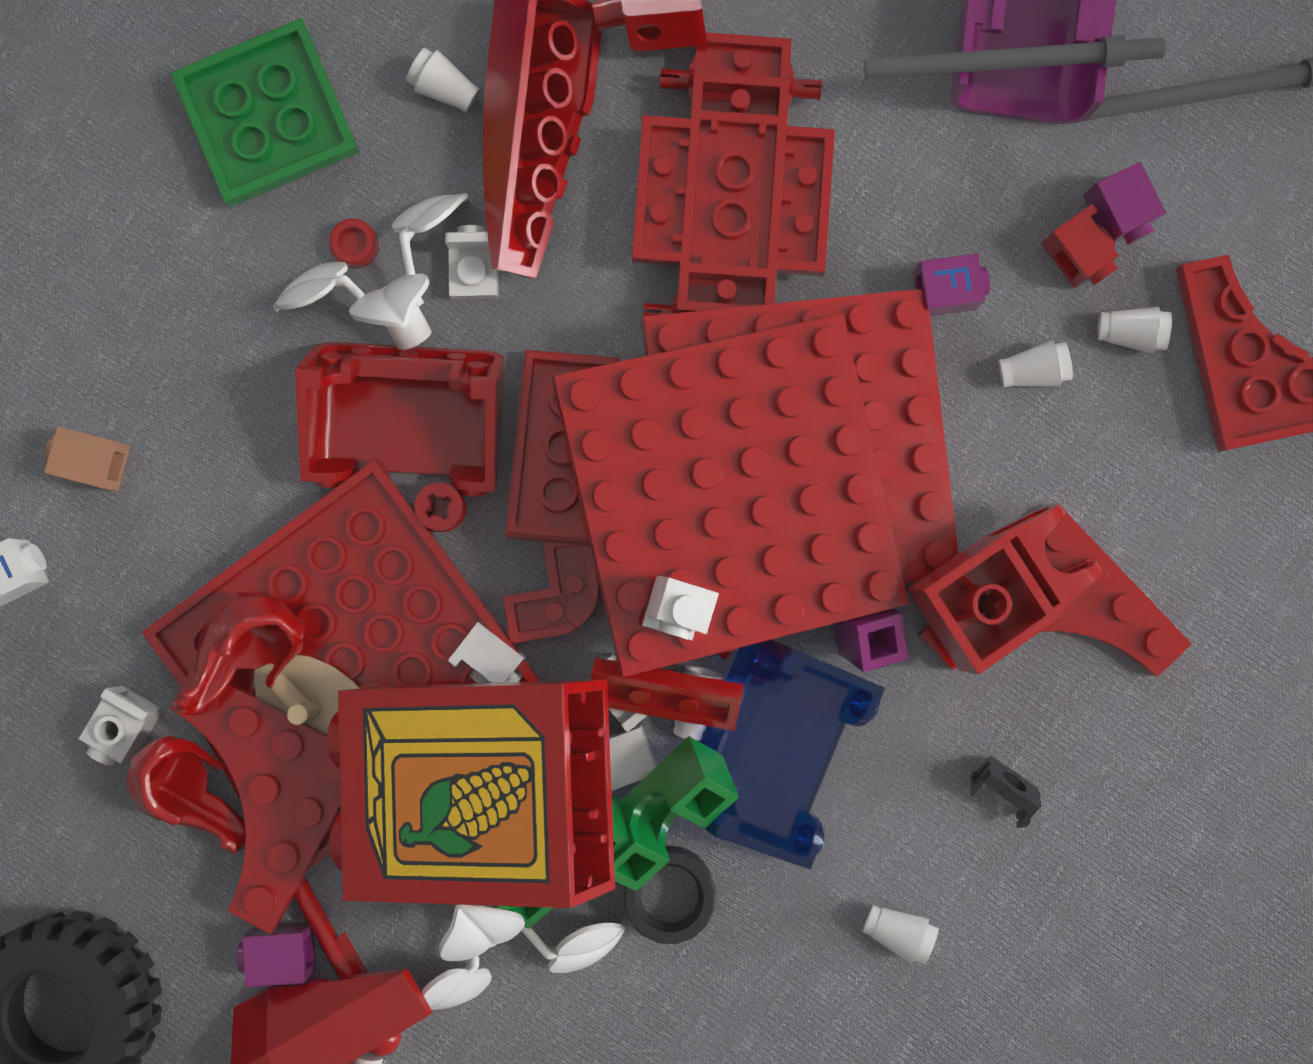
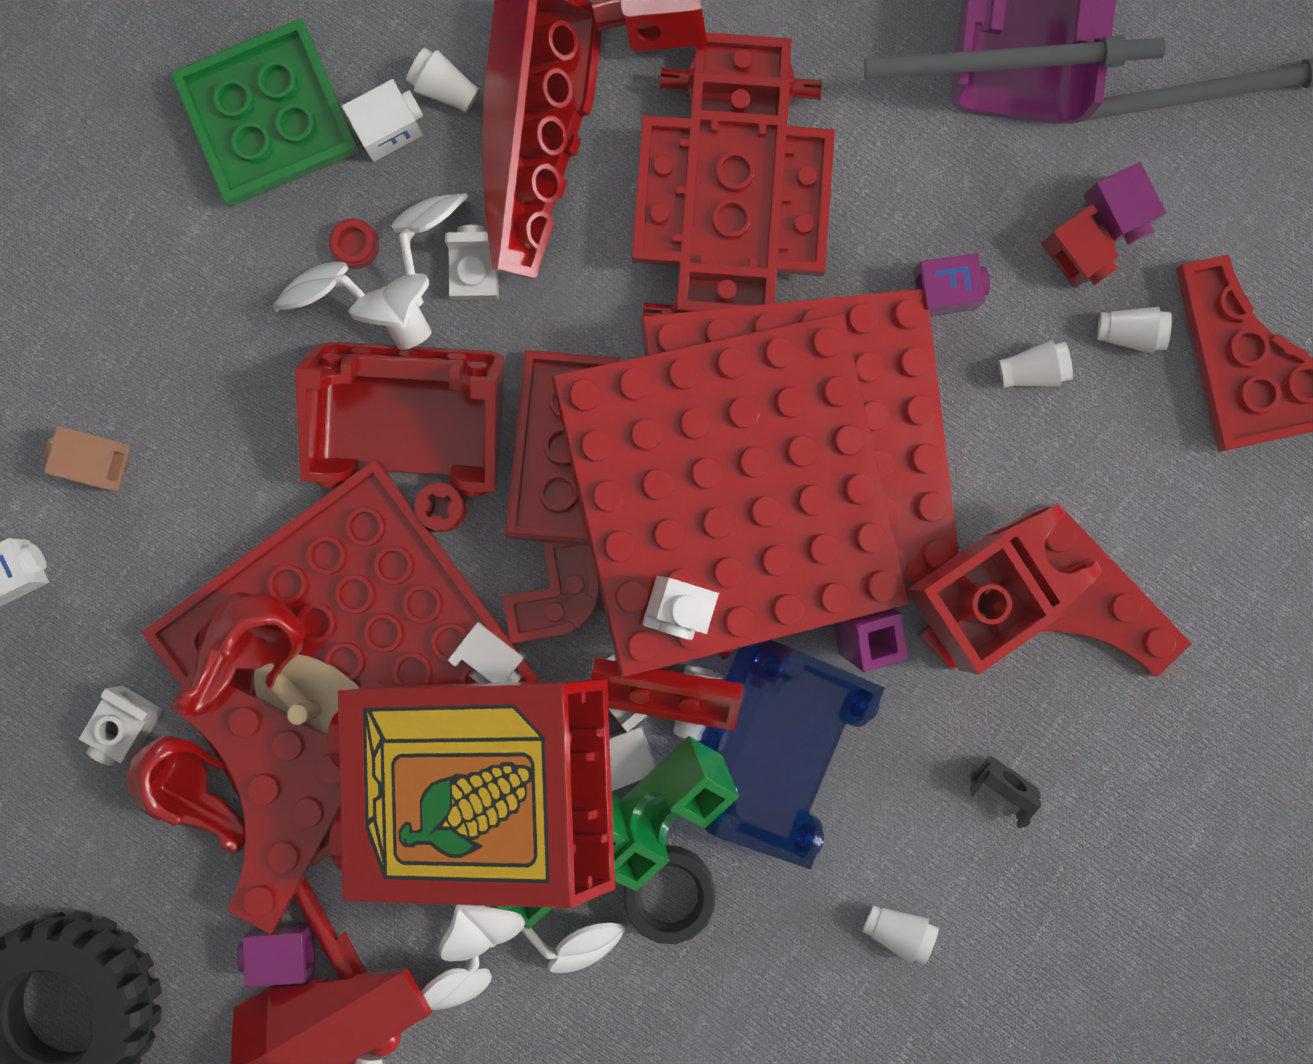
none -> white brick [342,79,423,162]

